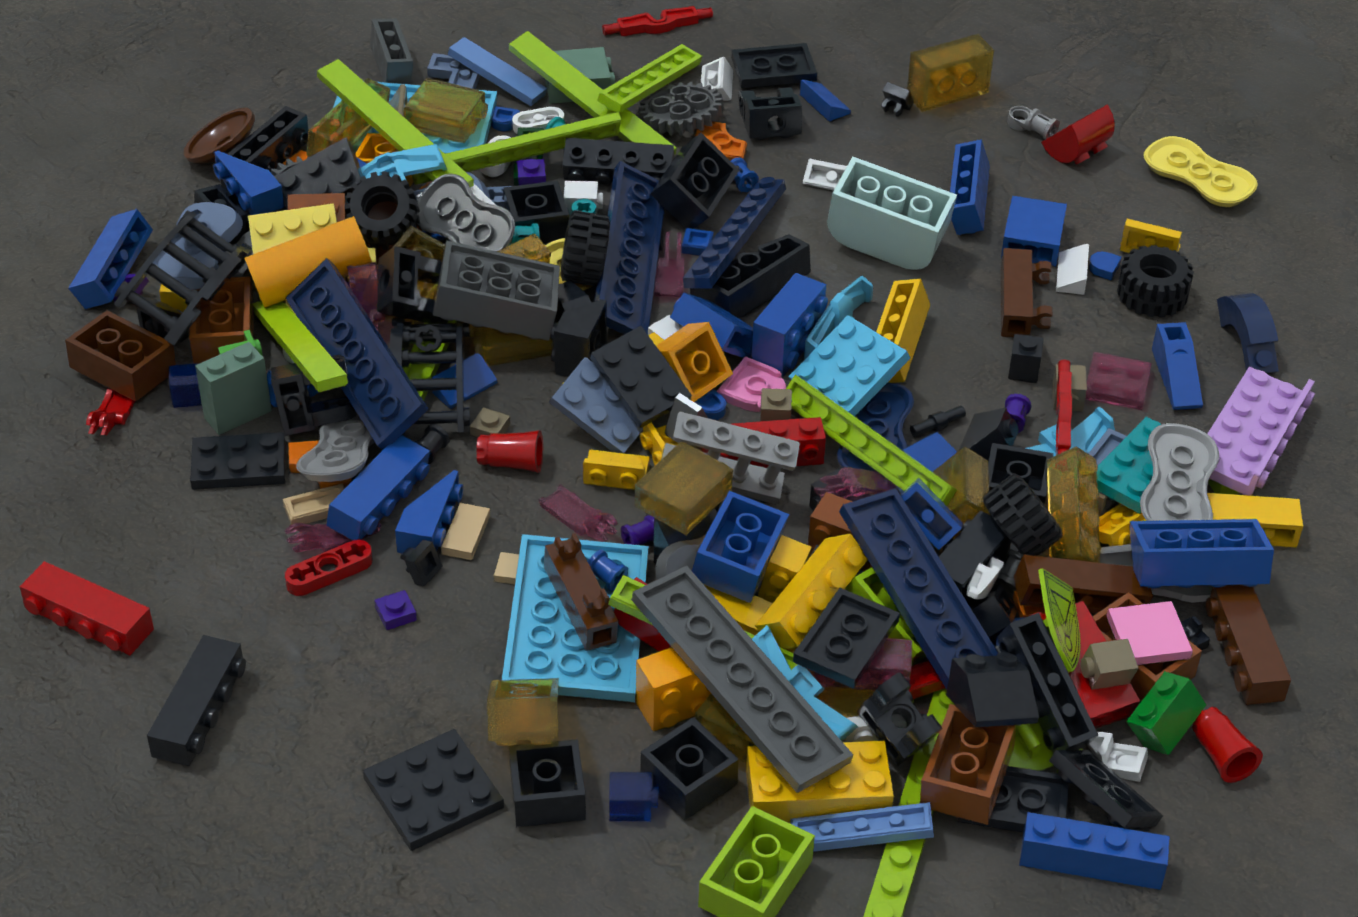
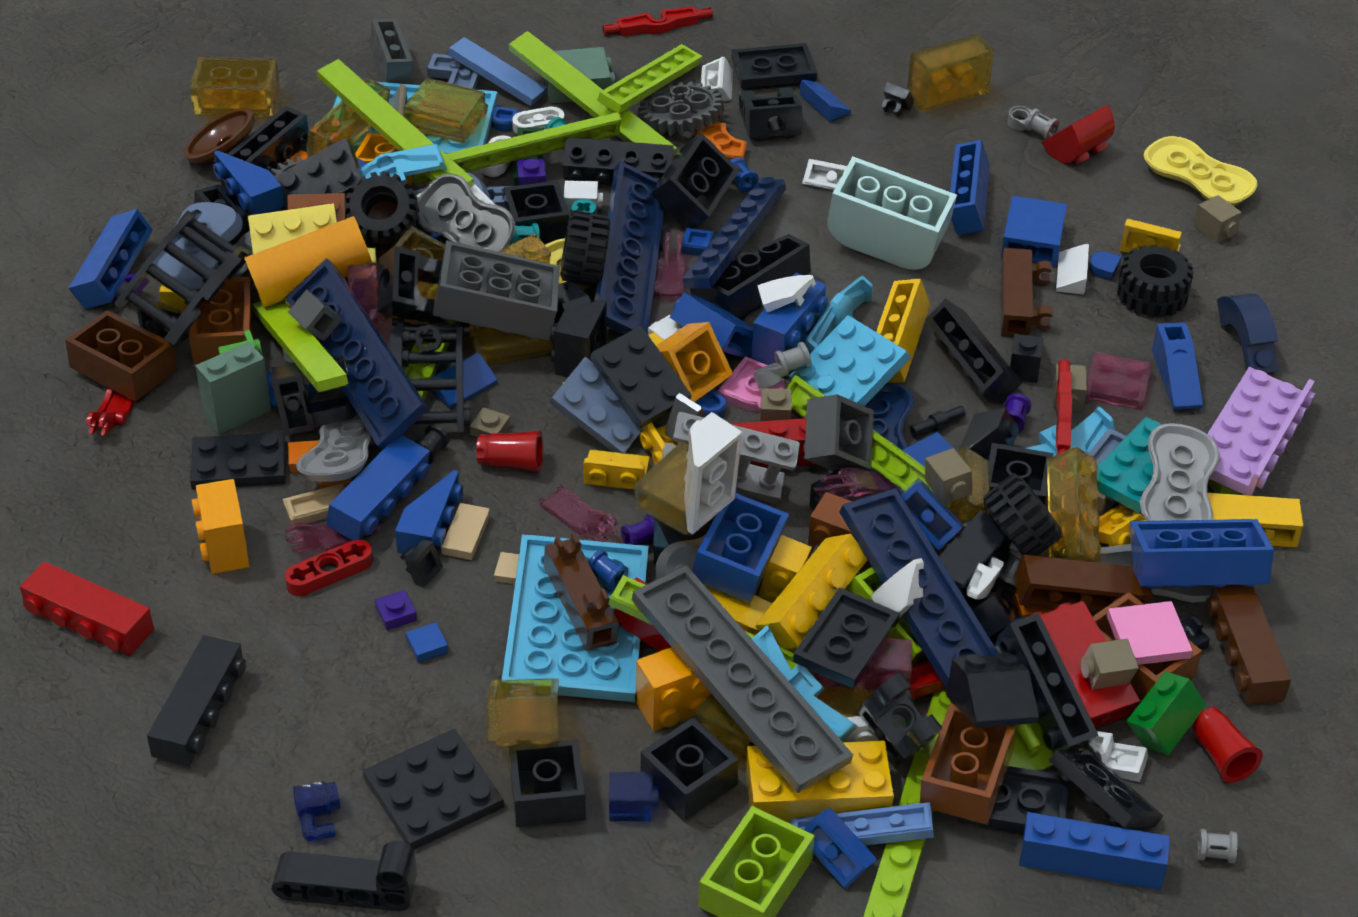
clear blue brick [169,363,202,408] -> none
lime shield [1038,568,1080,673] -> none
none -> clear yellow brick [190,57,280,116]
none -> light orange brick [191,479,250,574]
none -> black beam [271,841,417,911]
none -> dark grey brick [288,289,342,342]
none -> clear blue piece [293,781,341,841]
none -> blue tile [405,622,448,662]
none -> white slope [684,412,742,535]
none -> light grey connector [753,341,812,388]
none -> white slope [758,275,816,312]
none -> dark grey brick [804,394,874,474]
none -> blue slope [804,808,877,889]
none -> white slope [871,558,924,618]
none -> dark tan brick [925,448,972,505]
none -> black brick [926,299,1022,403]
none -> dark tan brick [1194,195,1241,243]
none -> light grey bush [1197,829,1238,863]

